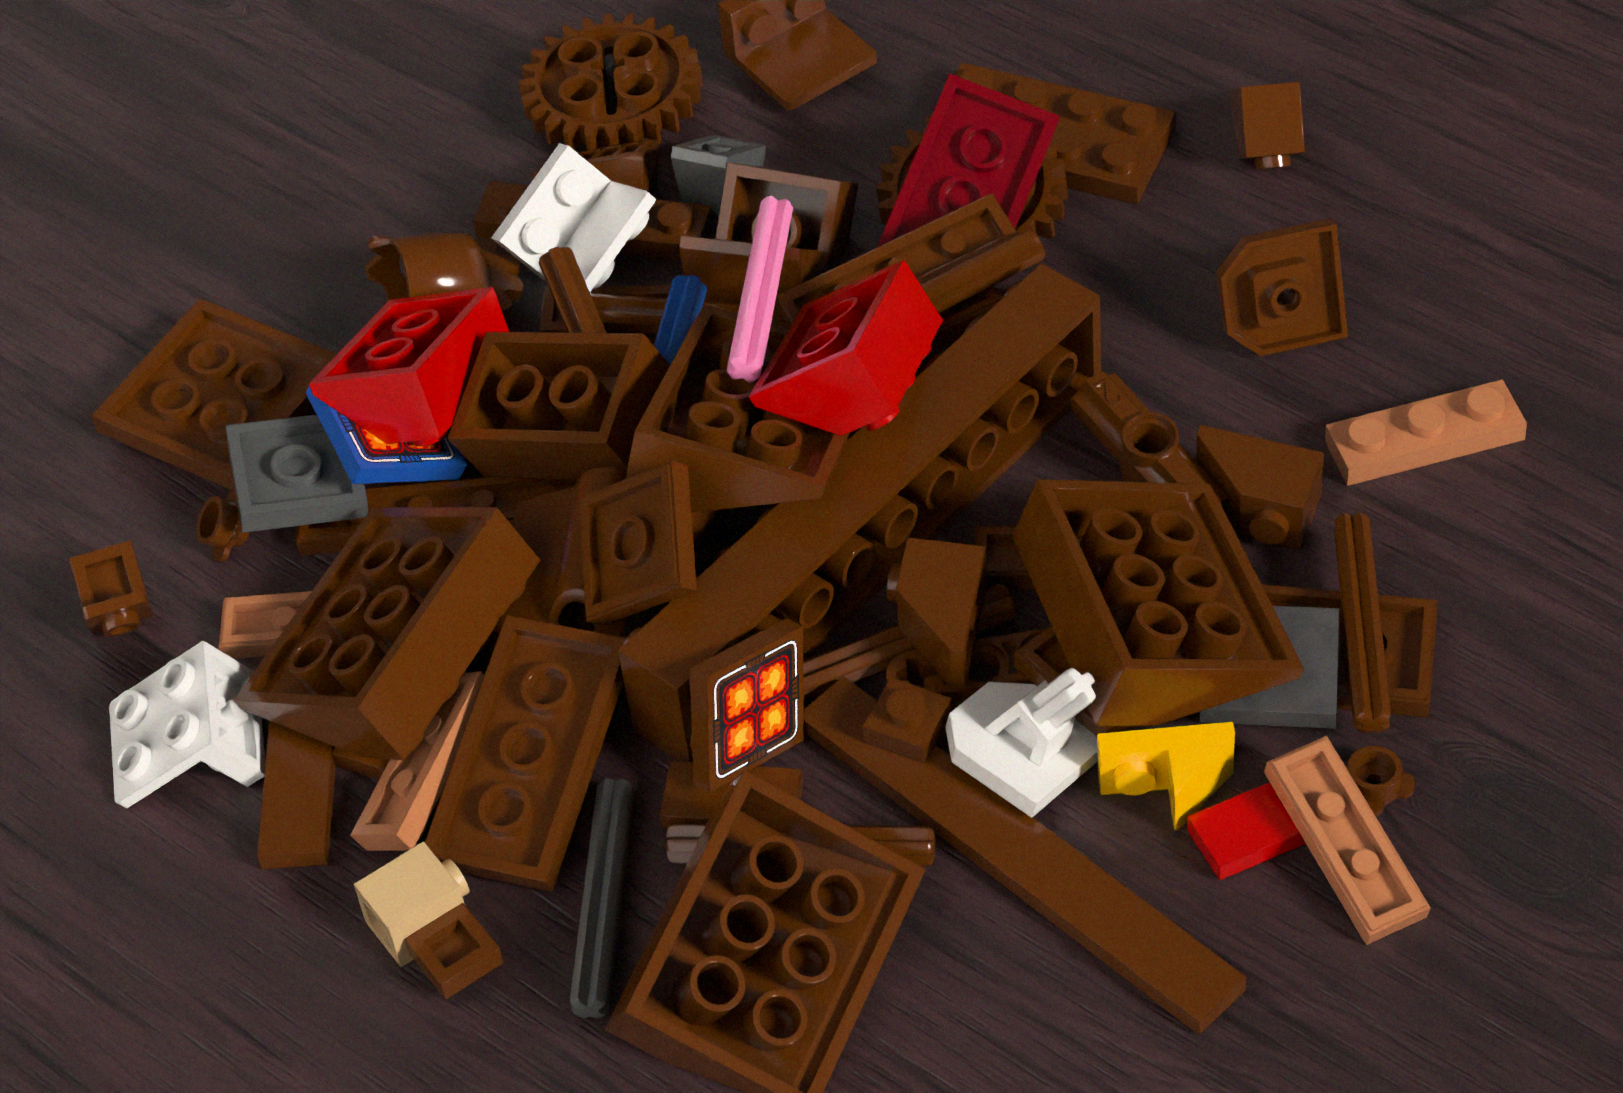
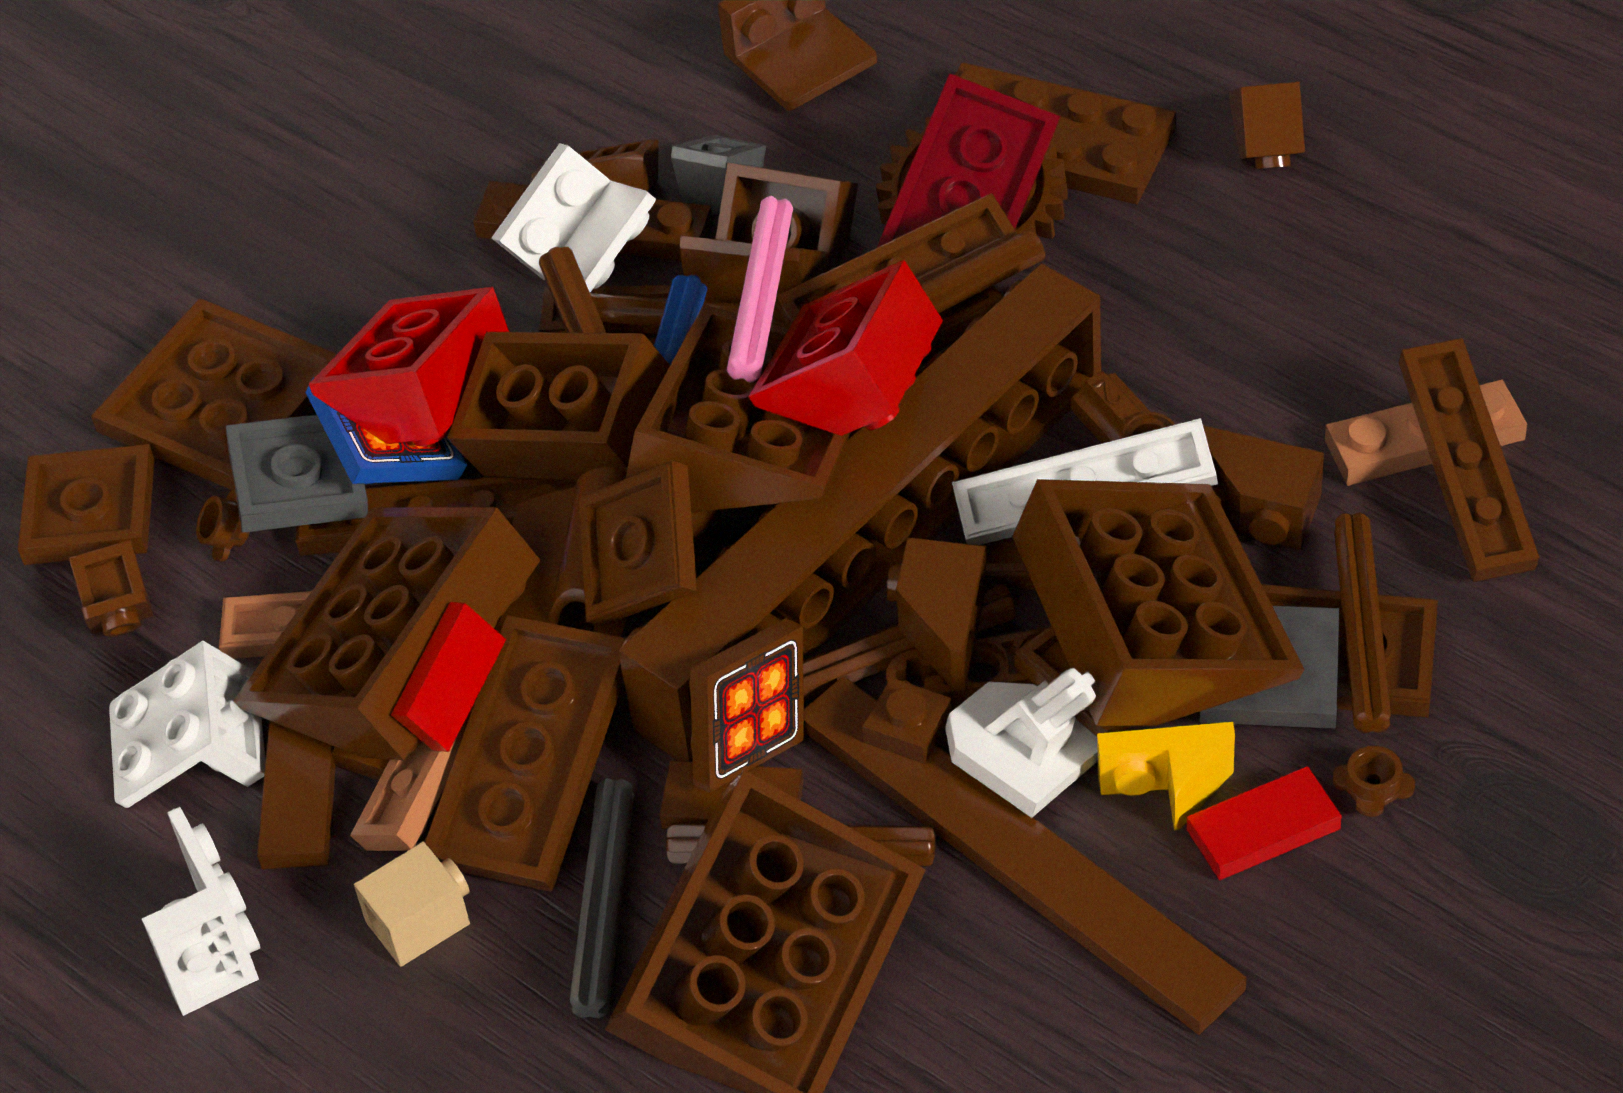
reddish brown piece [365,231,524,318] -> none
reddish brown plate [405,903,504,1000] -> none
reddish brown gear [519,13,703,150] -> none
reddish brown piece [1216,218,1348,357] -> none
nougat tile [1264,736,1431,945] -> none
none -> reddish brown plate [18,444,155,565]
none -> white bracket [142,807,260,1016]
none -> red tile [391,602,507,752]
none -> white tile [952,418,1218,545]
none -> reddish brown plate [1398,338,1540,582]

